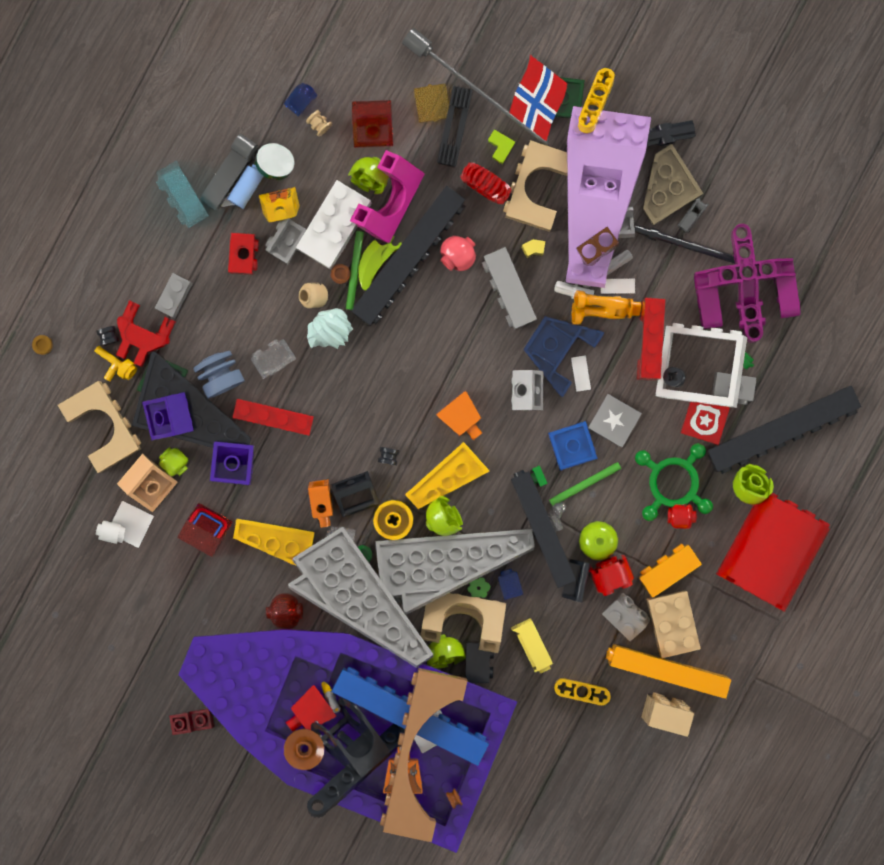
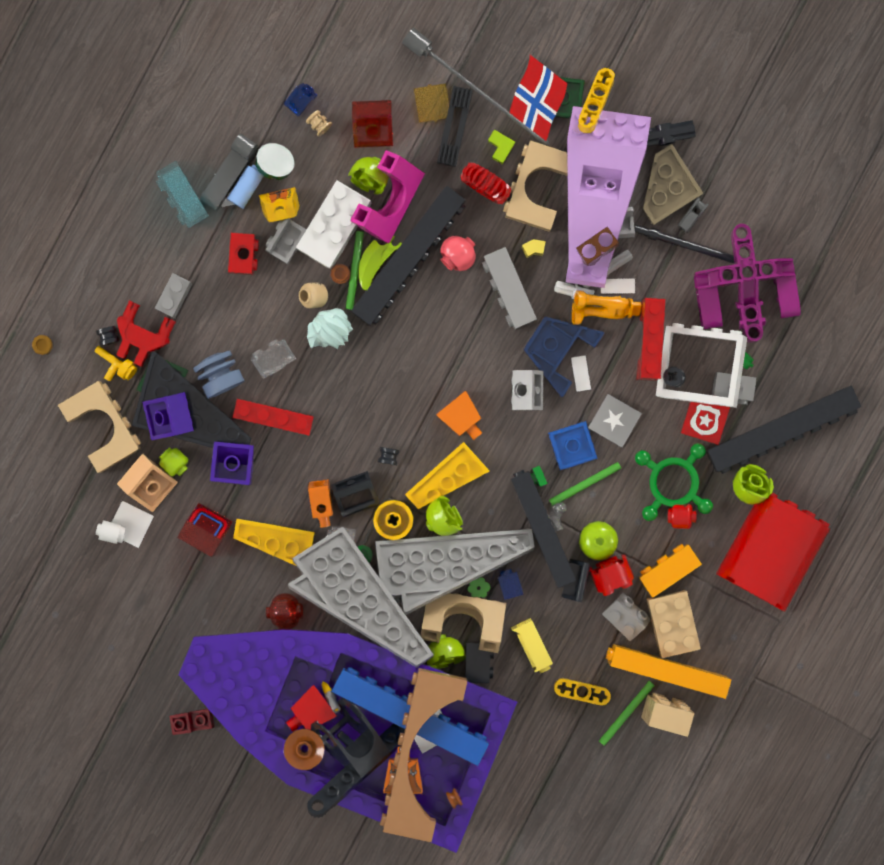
none -> bright green piece [599,681,655,746]

